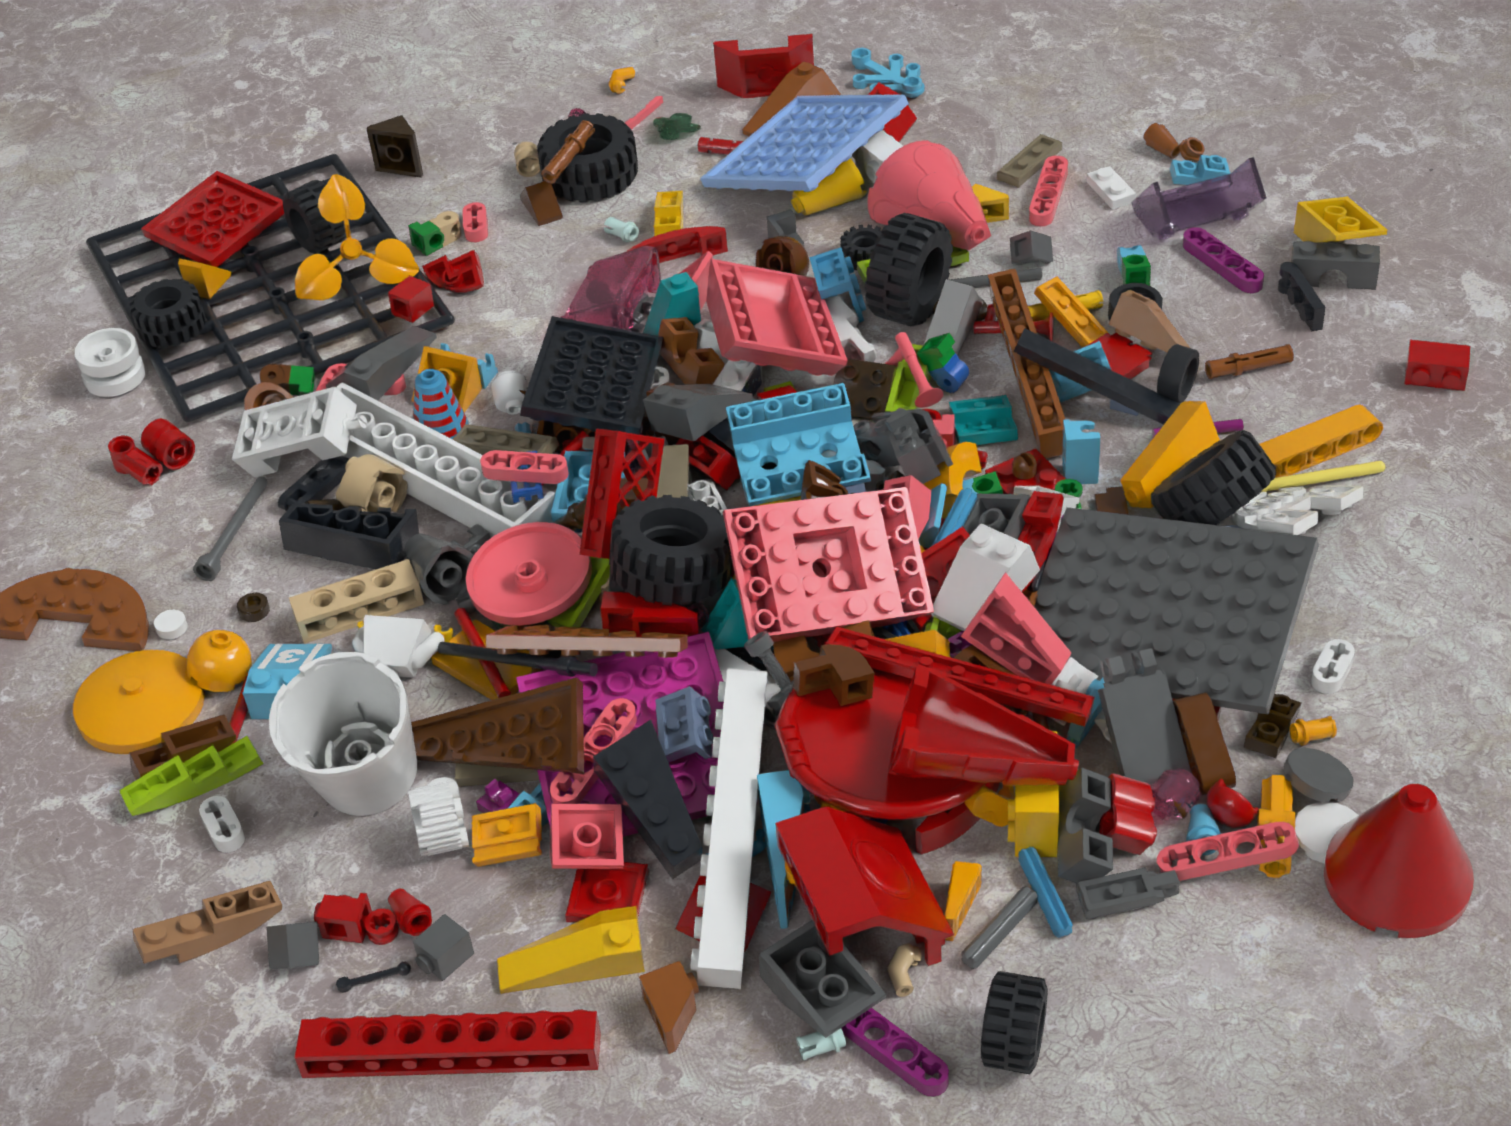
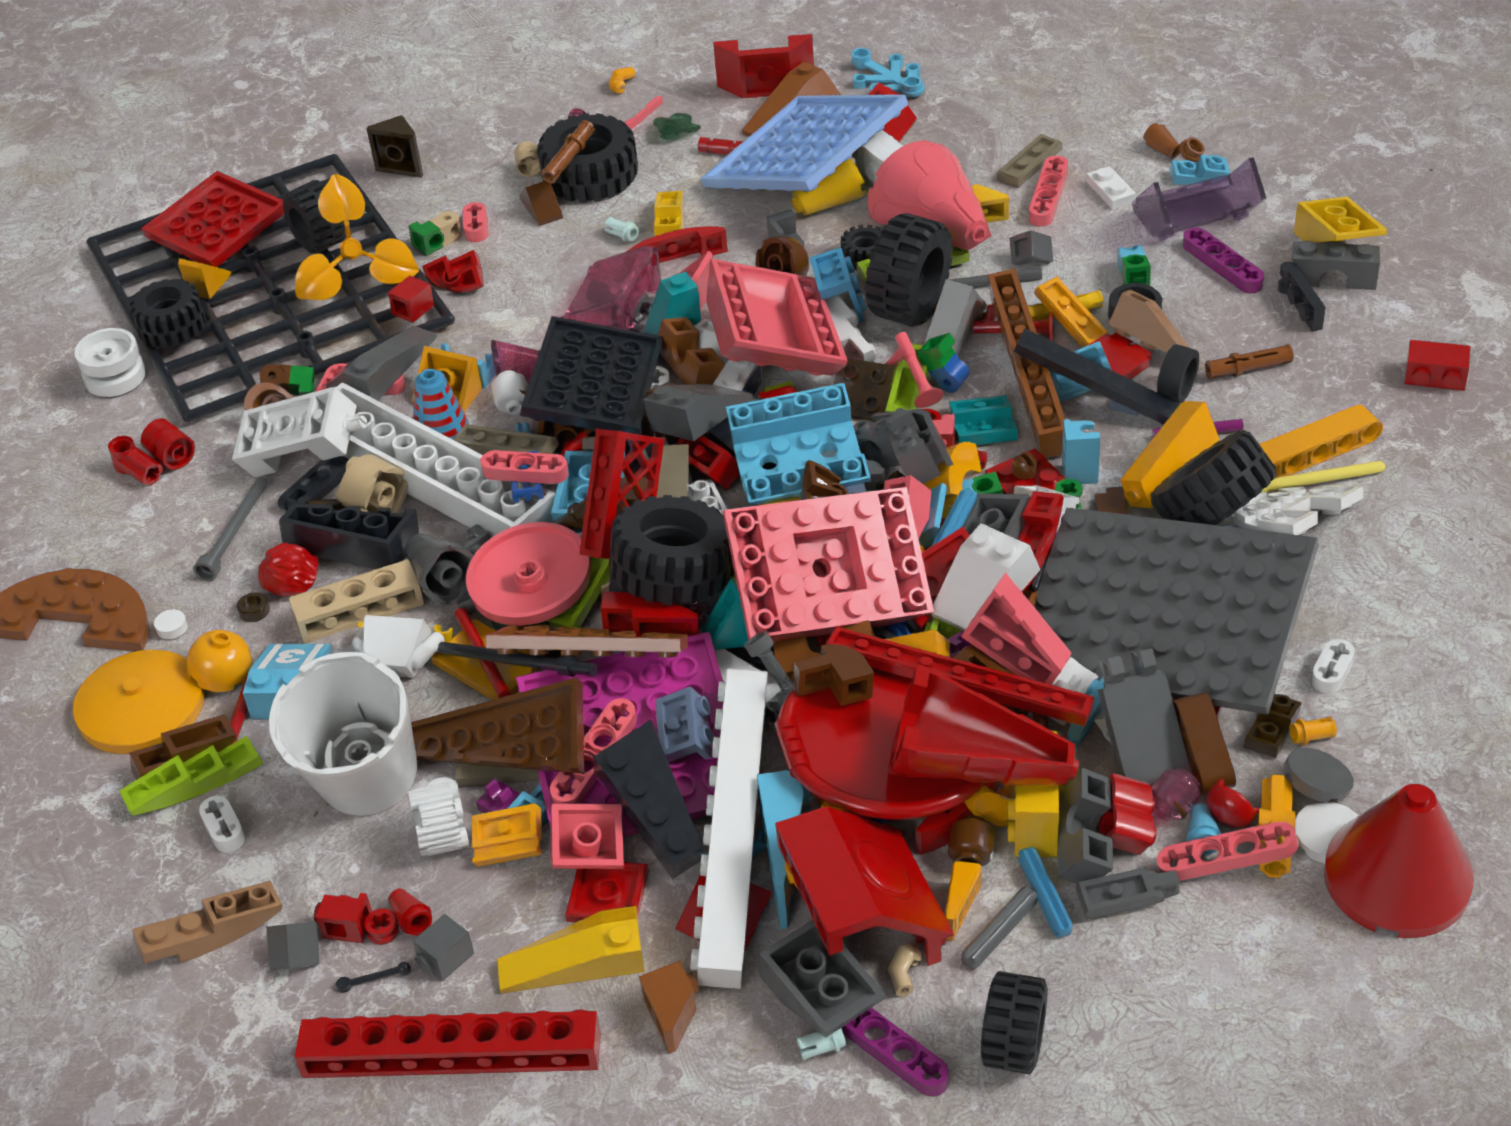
none -> red hair [258,543,319,597]
none -> clear pink slope [491,340,540,383]
none -> reddish brown head [948,815,996,867]

